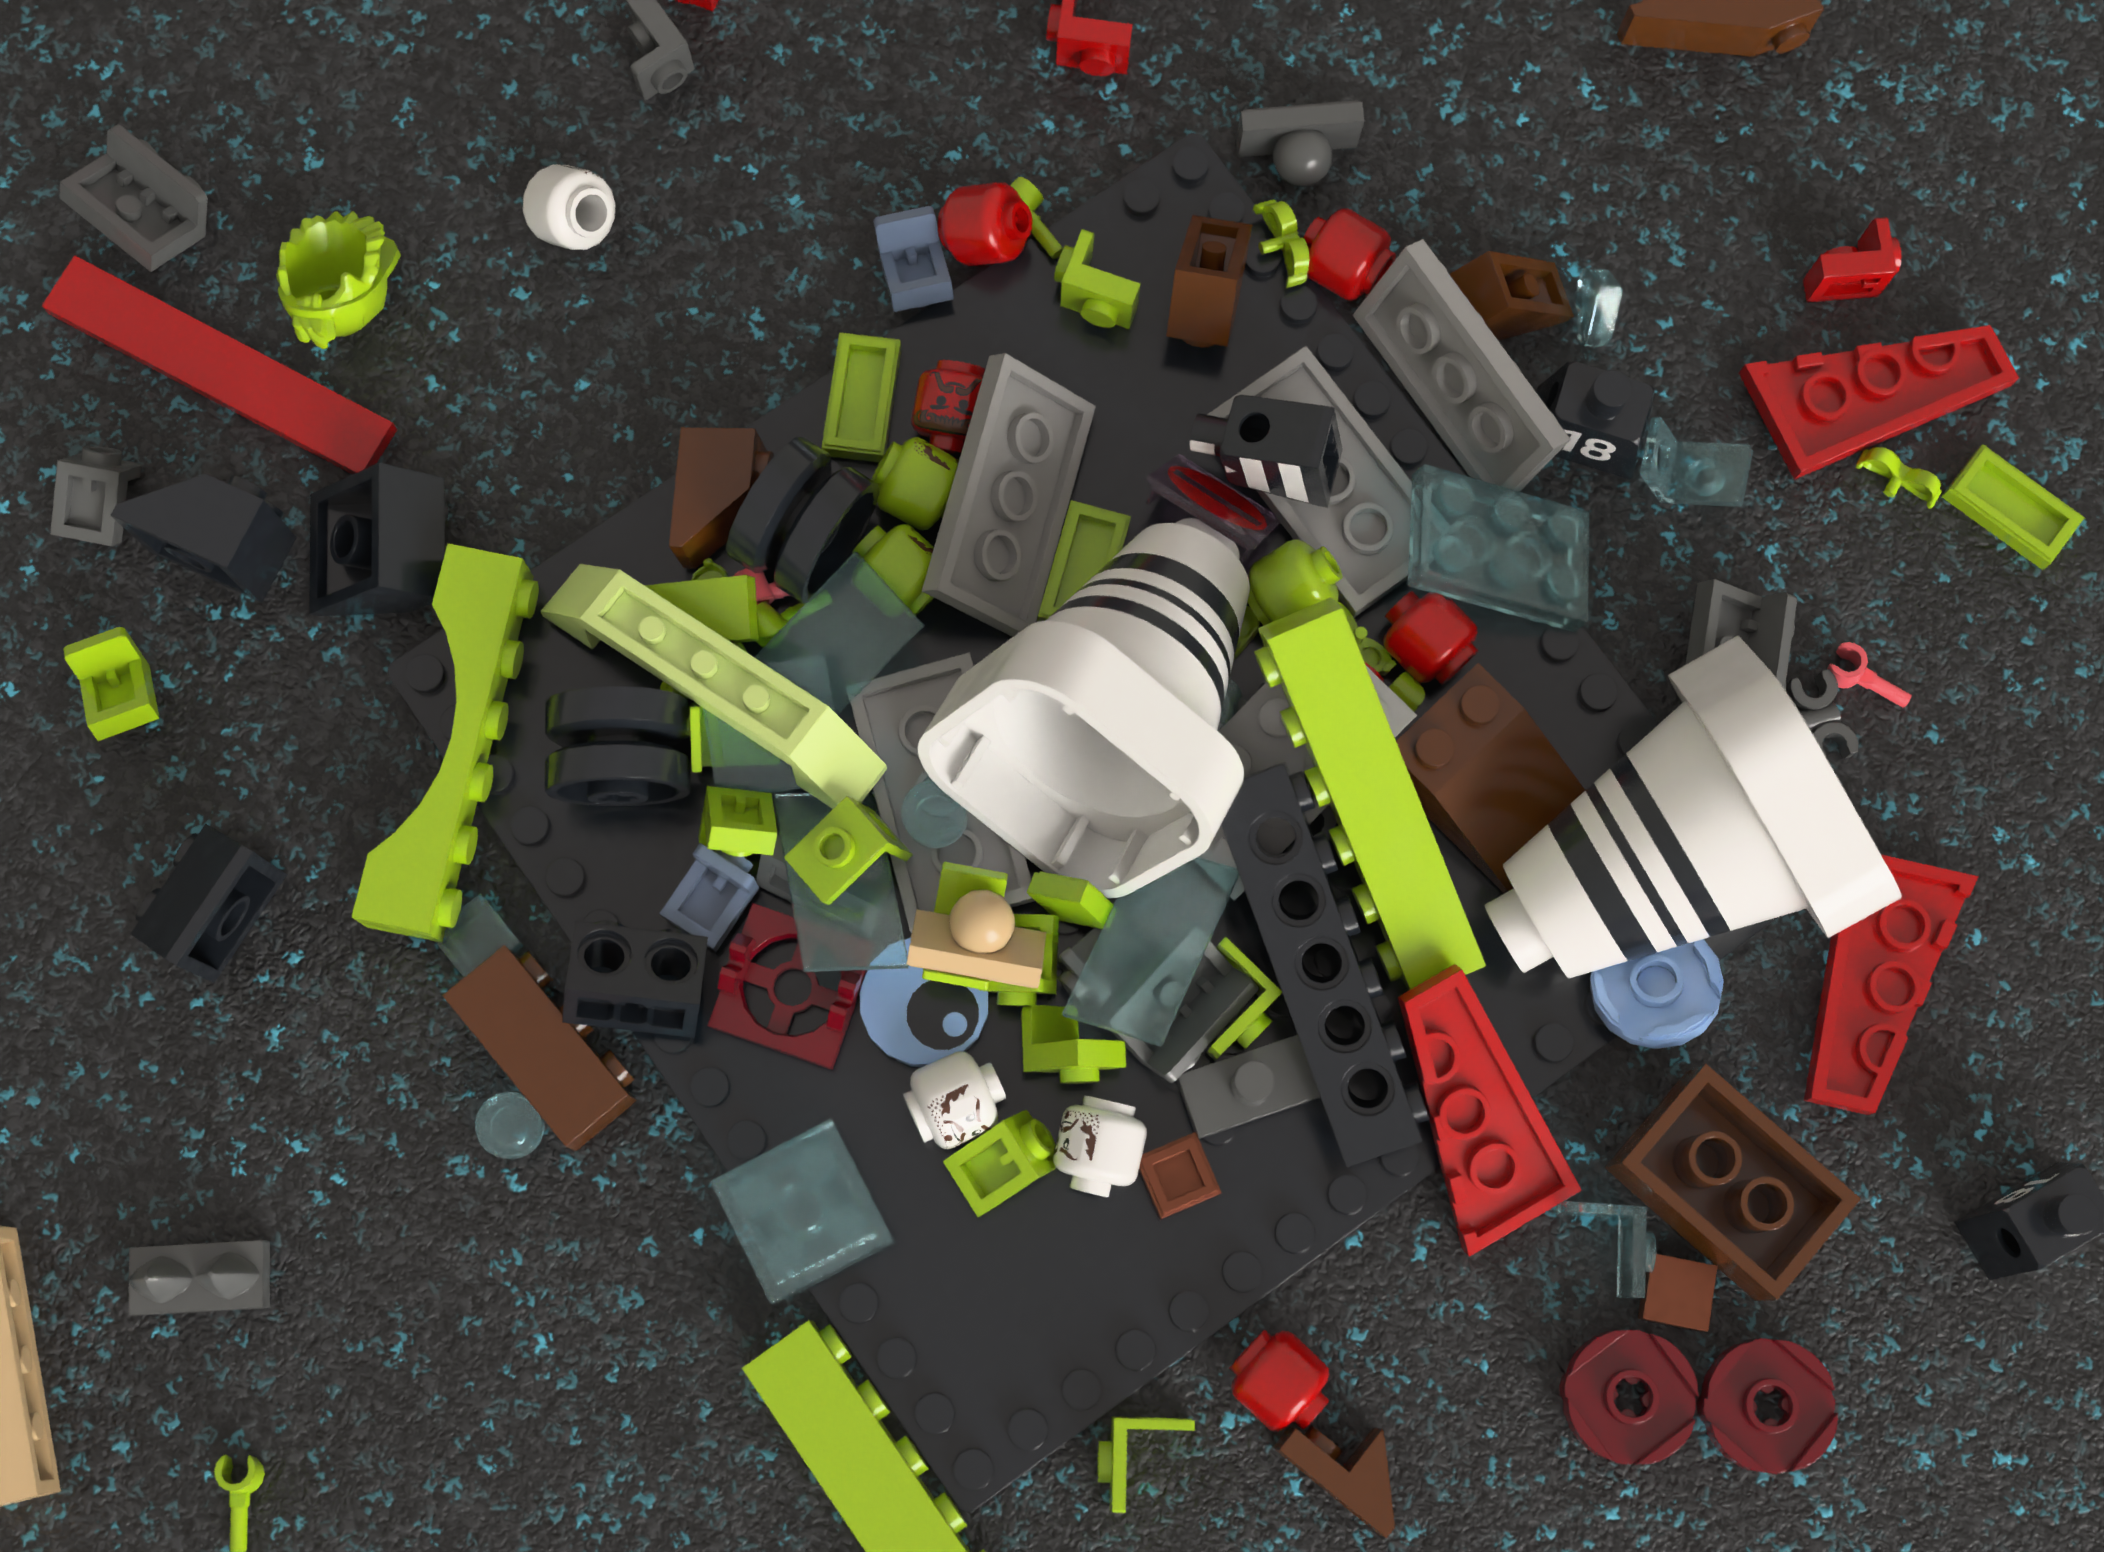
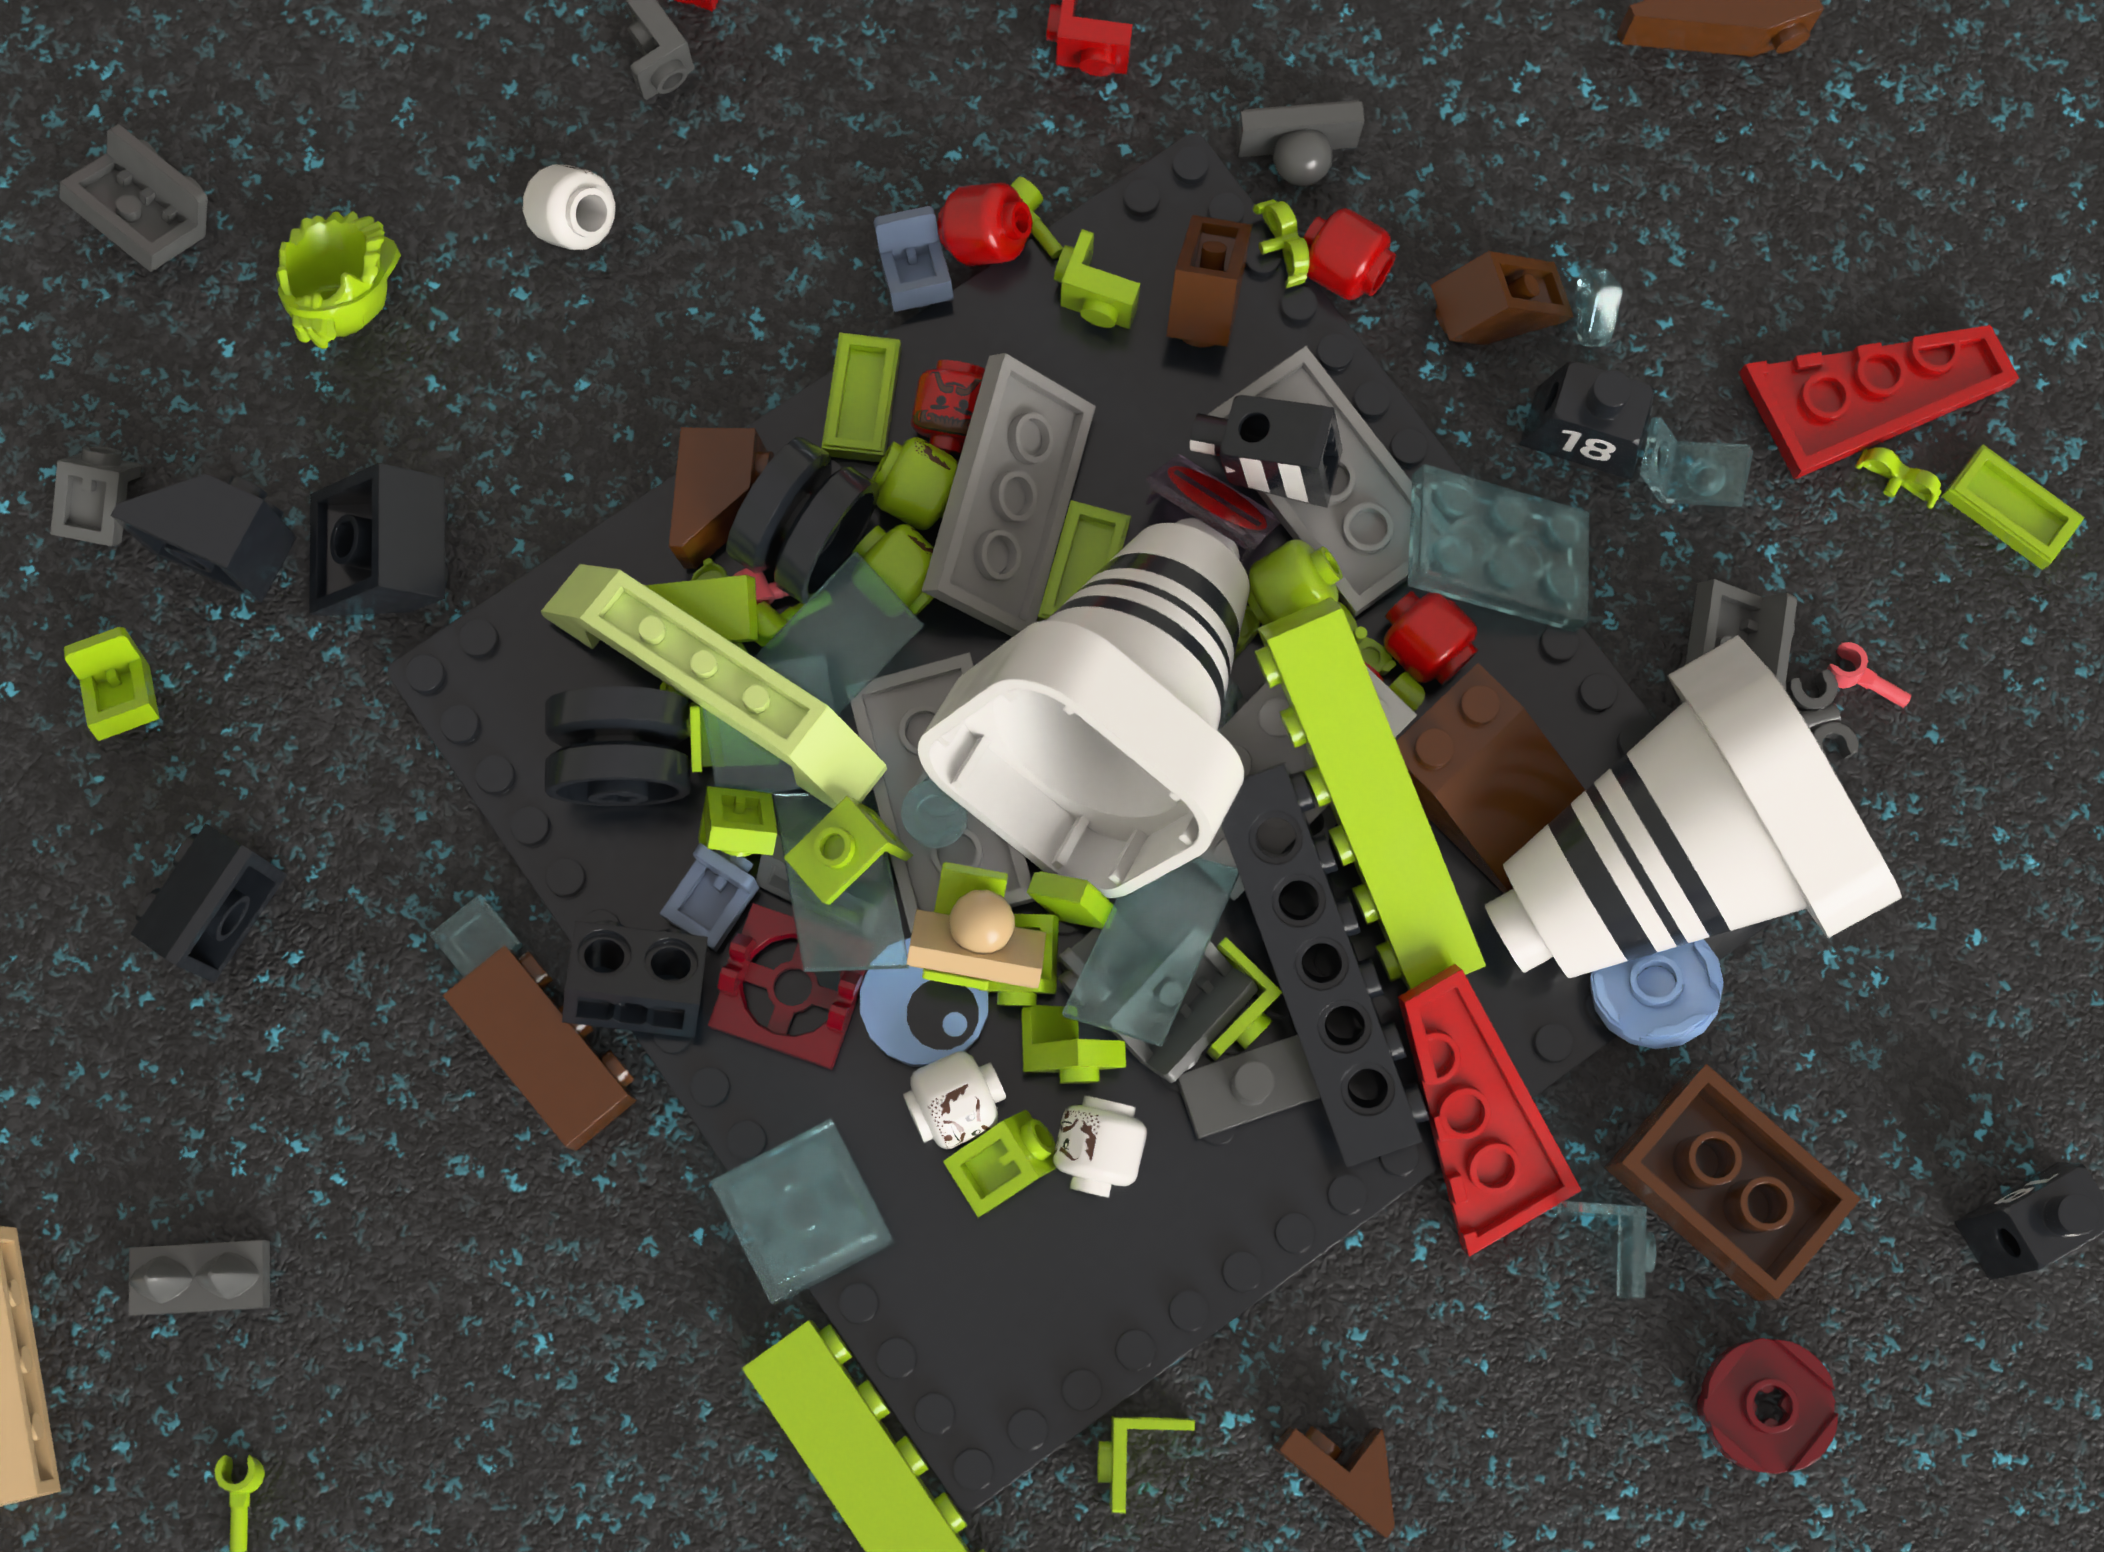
red tile [42,255,398,475] -> none
lime arch [351,543,539,943] -> none
clear light blue tile [475,1092,545,1159] -> none
copper tile [1139,1132,1222,1220] -> none
red head [1229,1329,1330,1431] -> none
light grey plate [1353,239,1571,510] -> none
dark red plate [1559,1330,1698,1465] -> none
copper tile [1638,1253,1718,1332] -> none
red bracket [1803,217,1901,302] -> none
red wing [1804,855,1979,1115] -> none

